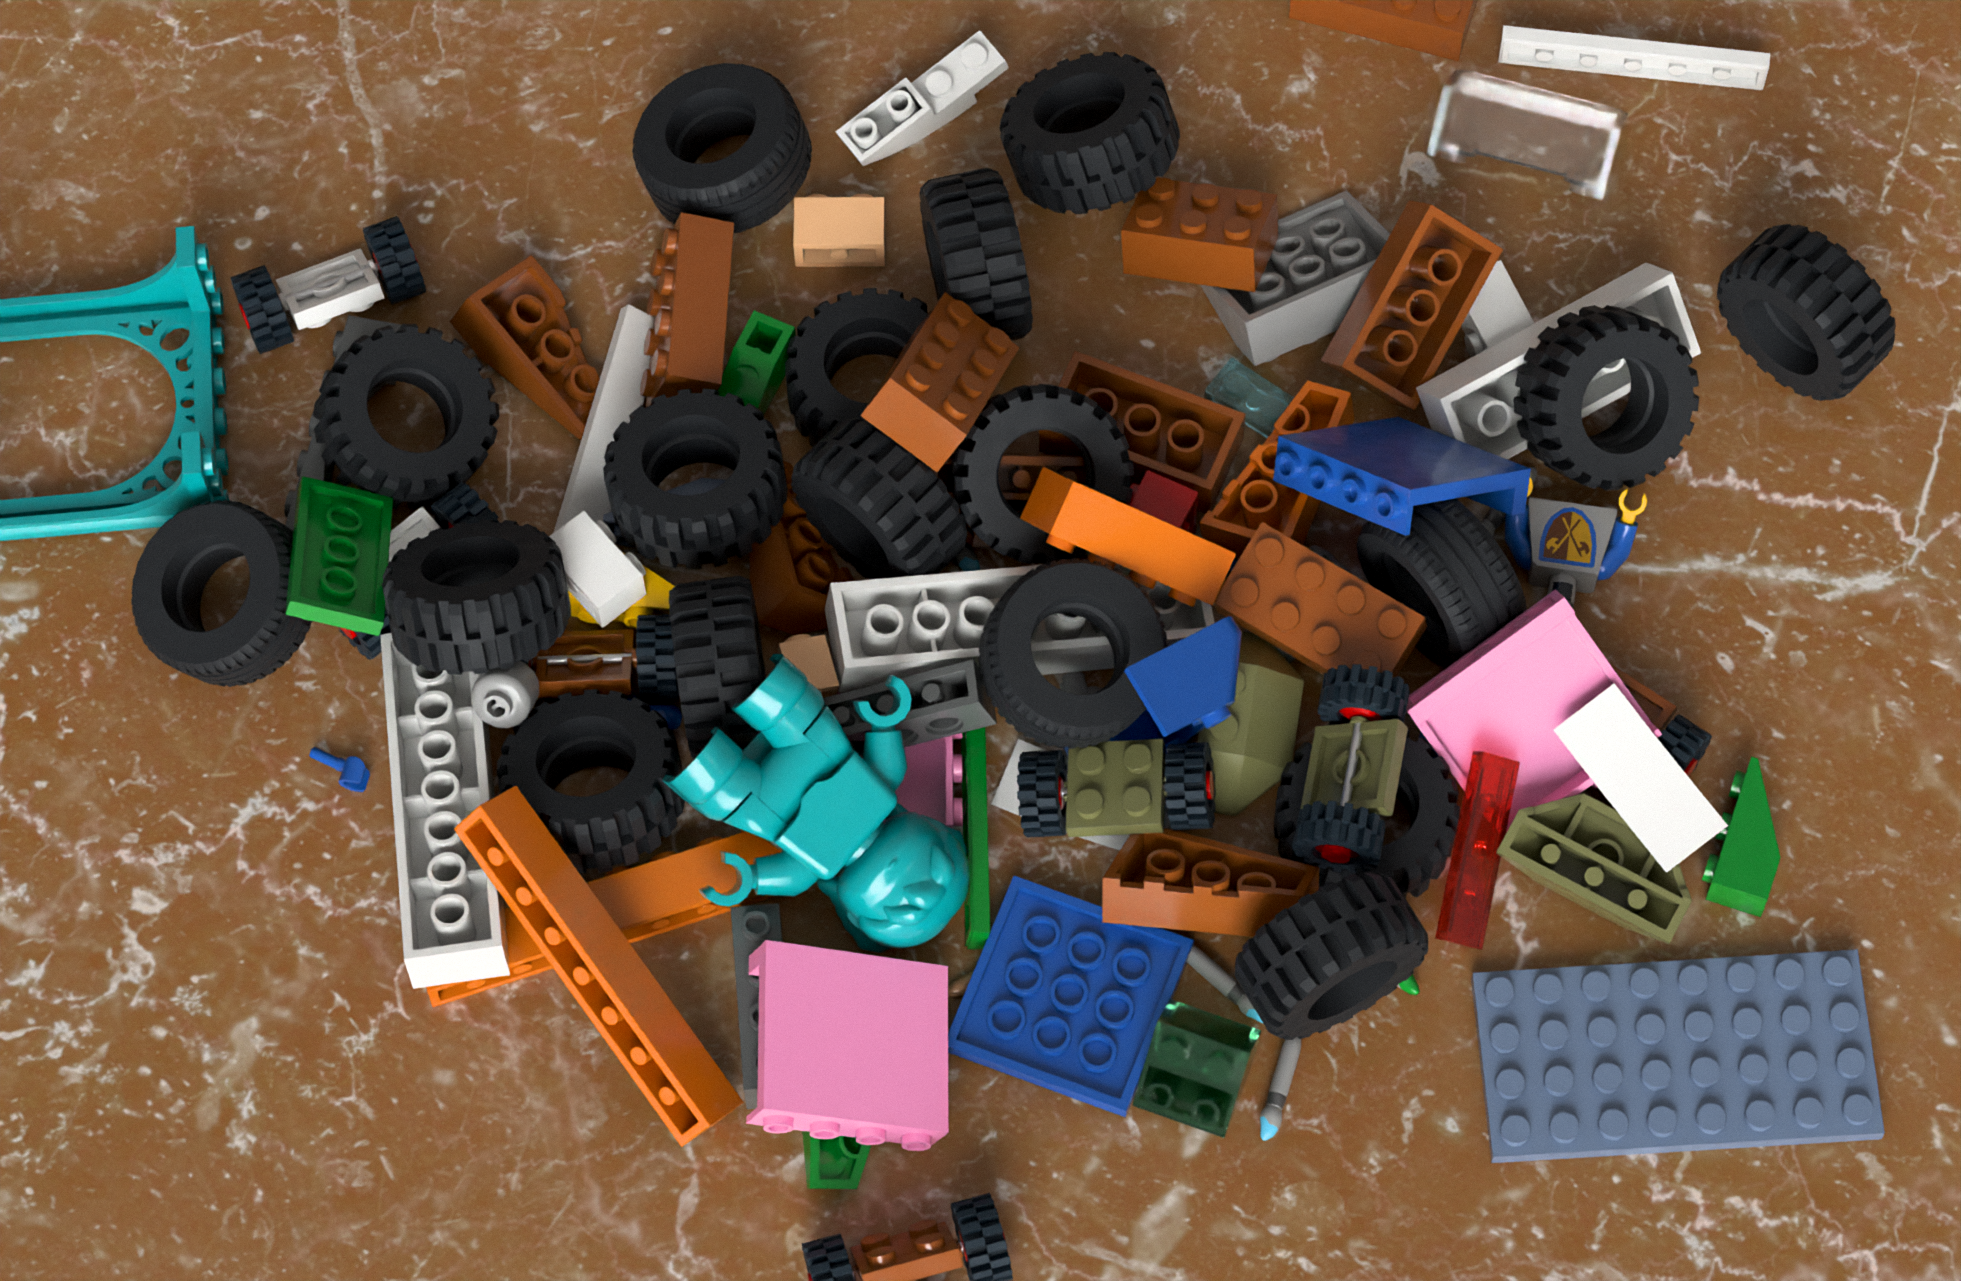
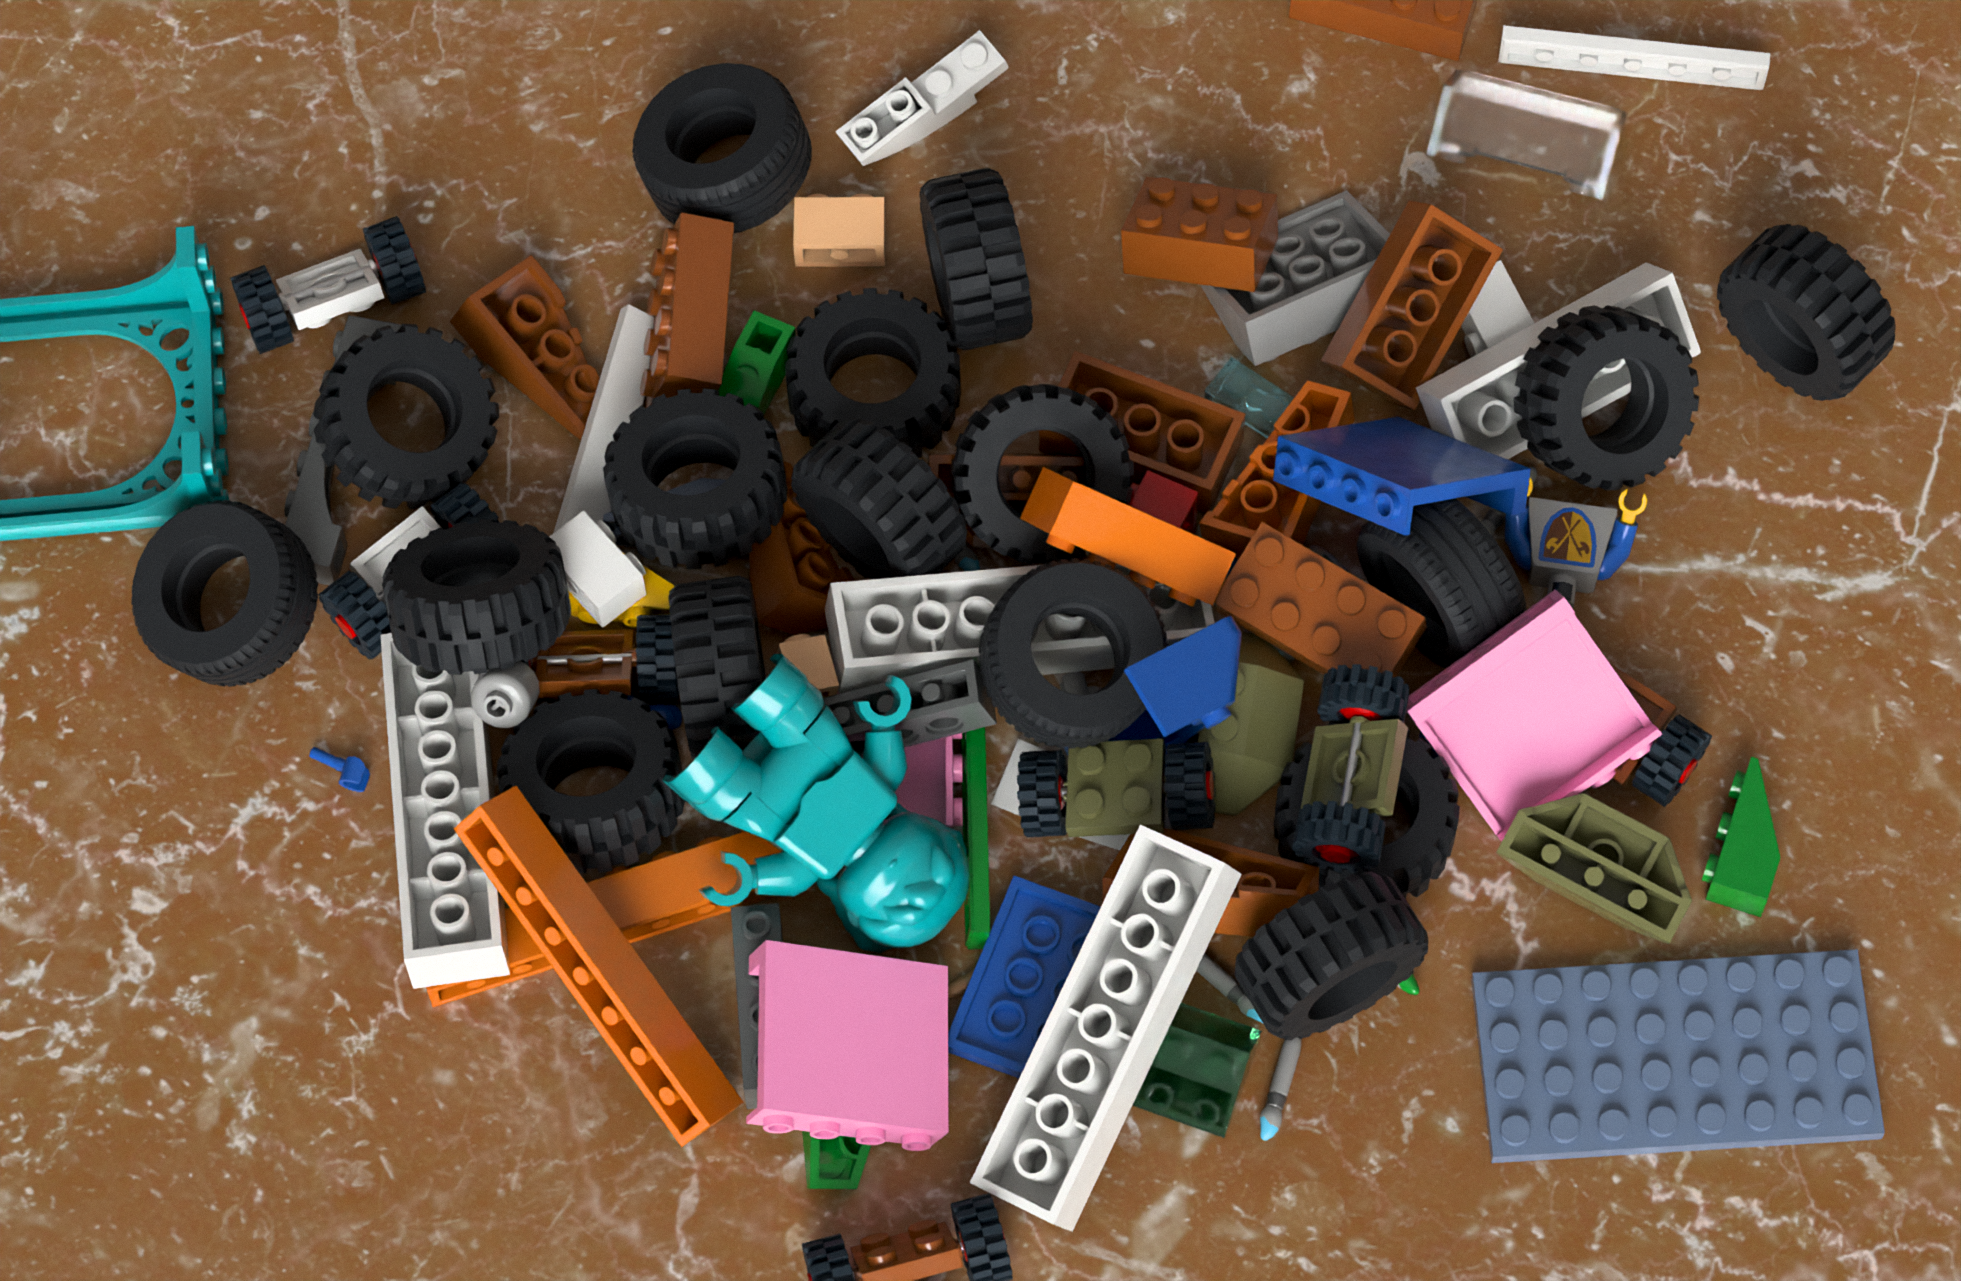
green plate [285,476,393,636] -> none
dark orange brick [860,292,1020,472] -> none
black tyre [999,52,1180,214] -> none
clear red tile [1435,751,1520,950] -> none
white sticker [1553,684,1728,873] -> none
none -> white brick [970,825,1242,1232]

